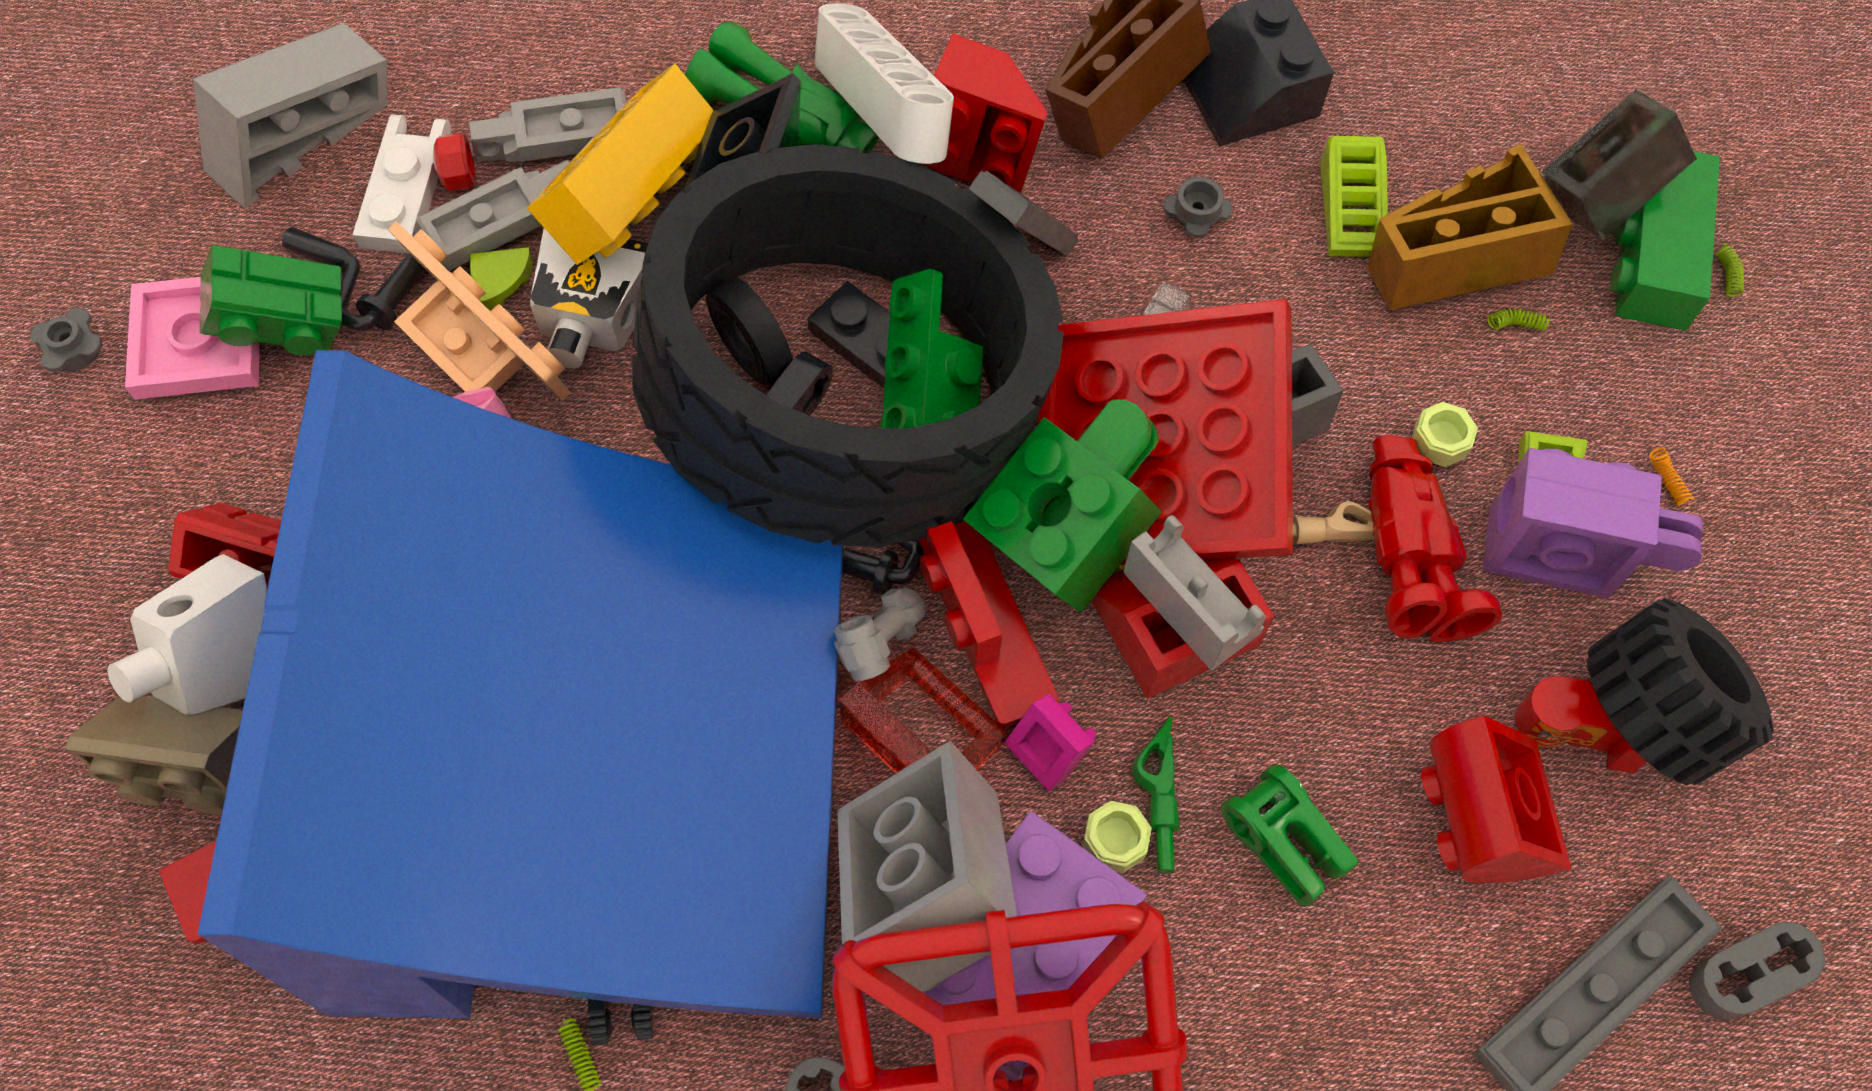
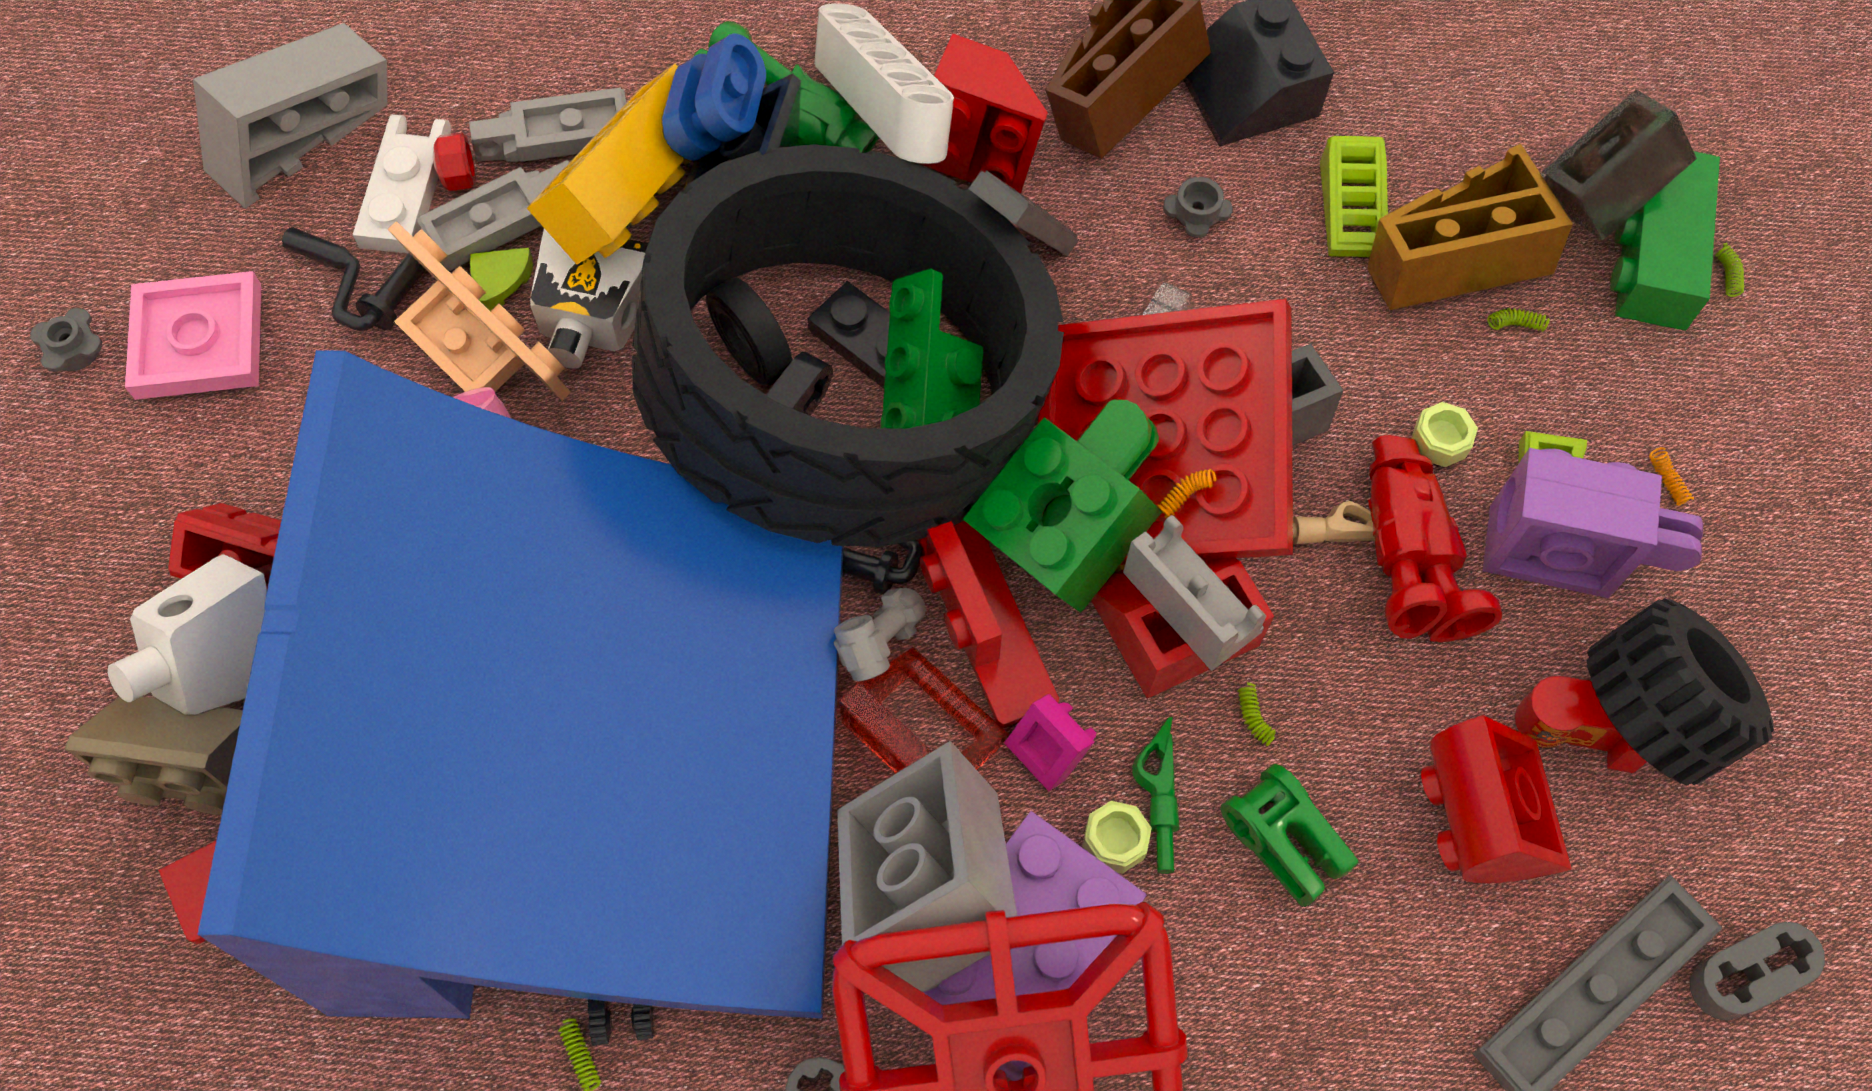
green brick [199,245,342,355] -> none
none -> blue brick [662,33,766,161]
none -> light orange leg [1158,469,1217,518]
none -> lime leg [1237,682,1276,746]

